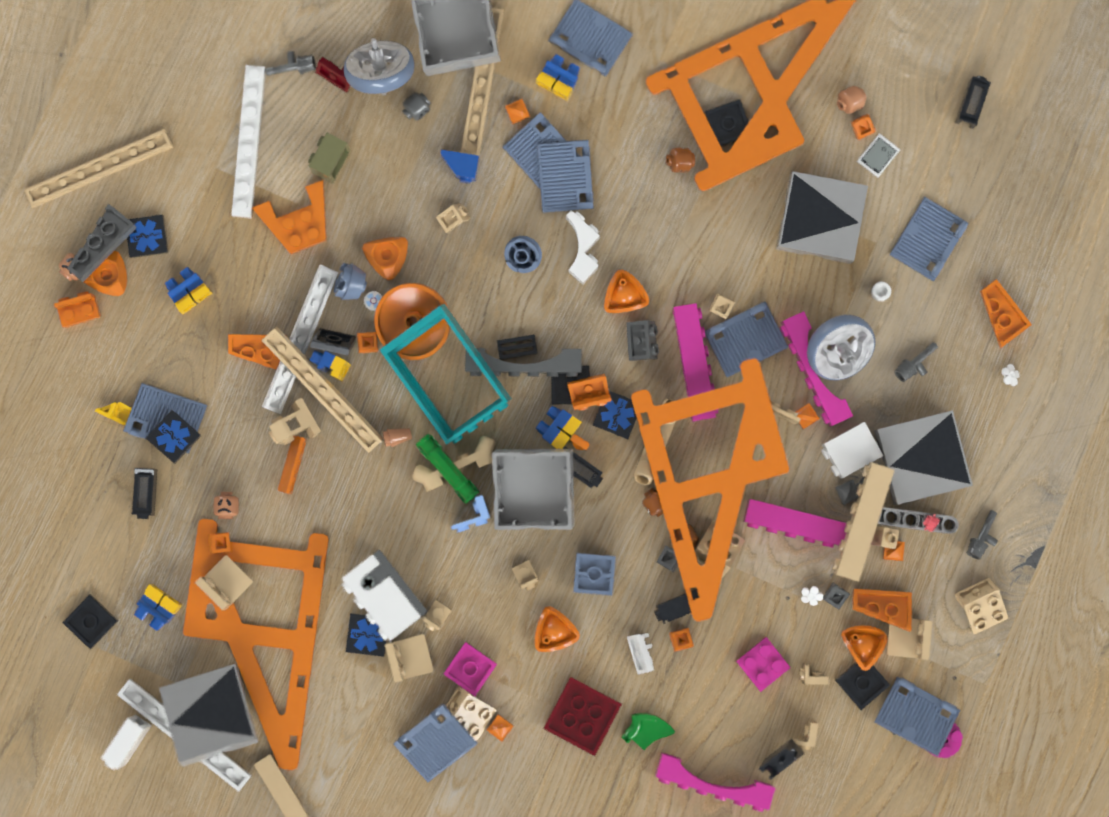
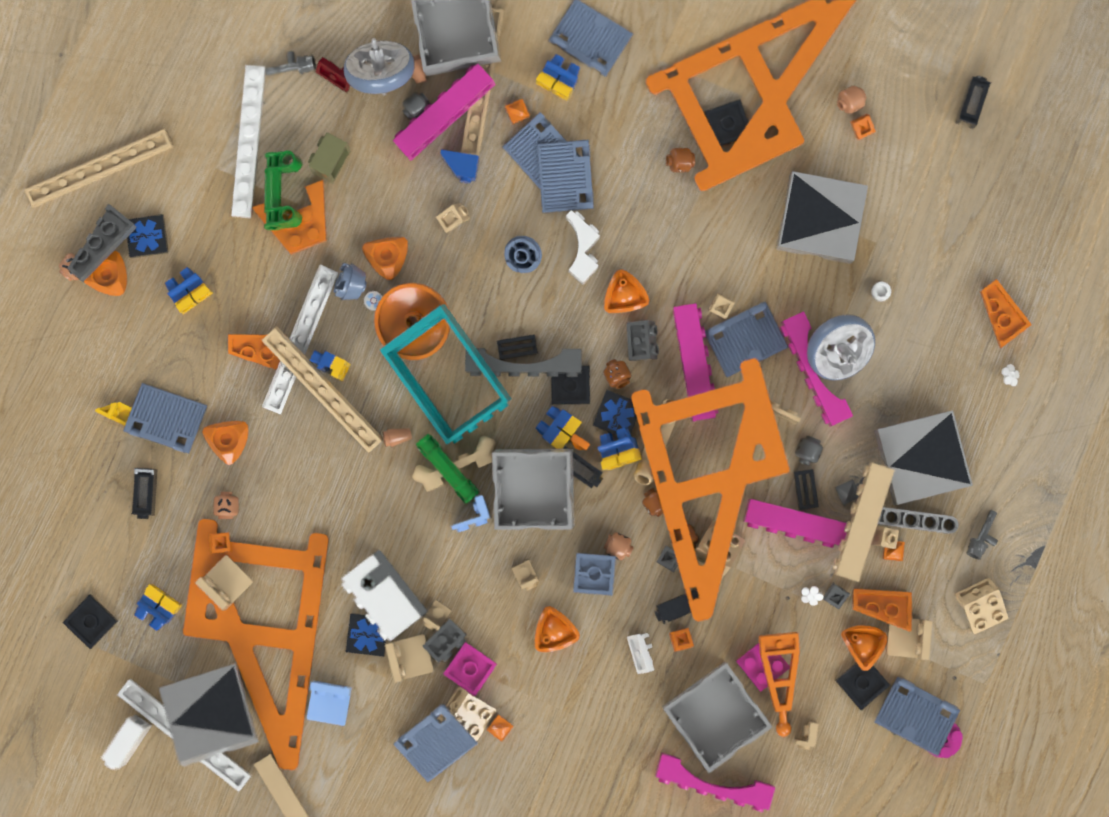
orange bracket [54,292,101,328] -> none
black tile [146,410,201,464] -> none
tan tile [269,398,321,445] -> none
orange slope [278,436,307,494] -> none
black tile [310,328,356,355] -> none
orange tile [357,332,378,353] -> none
dark red plate [543,676,622,756] -> none
orange bracket [567,373,611,411] -> none
green arm [621,713,675,751] -> none
black hinge [759,738,804,779] -> none
orange tile [796,403,820,429] -> none
tan bracket [799,664,829,685] -> none
white brick [821,422,883,479] -> none
sticker [857,133,900,177] -> none
sand blue window [890,197,969,282] -> none
dark grey piece [894,342,938,382] -> none
coral plate [923,514,940,533] -> none
none -> orange hat [202,421,248,465]
none -> green piece [264,150,303,230]
none -> light blue bracket [307,681,352,726]
none -> dark pink brick [392,64,496,161]
none -> nougat cone [412,54,427,84]
none -> dark grey bracket [422,619,467,663]
none -> hips [598,428,643,470]
none -> dark orange head [603,359,632,389]
none -> nougat head [604,532,634,561]
none -> light grey tile [662,662,772,773]
none -> orange plate [759,632,800,737]
none -> black tile [793,469,819,510]
none -> dark grey head [795,436,823,466]

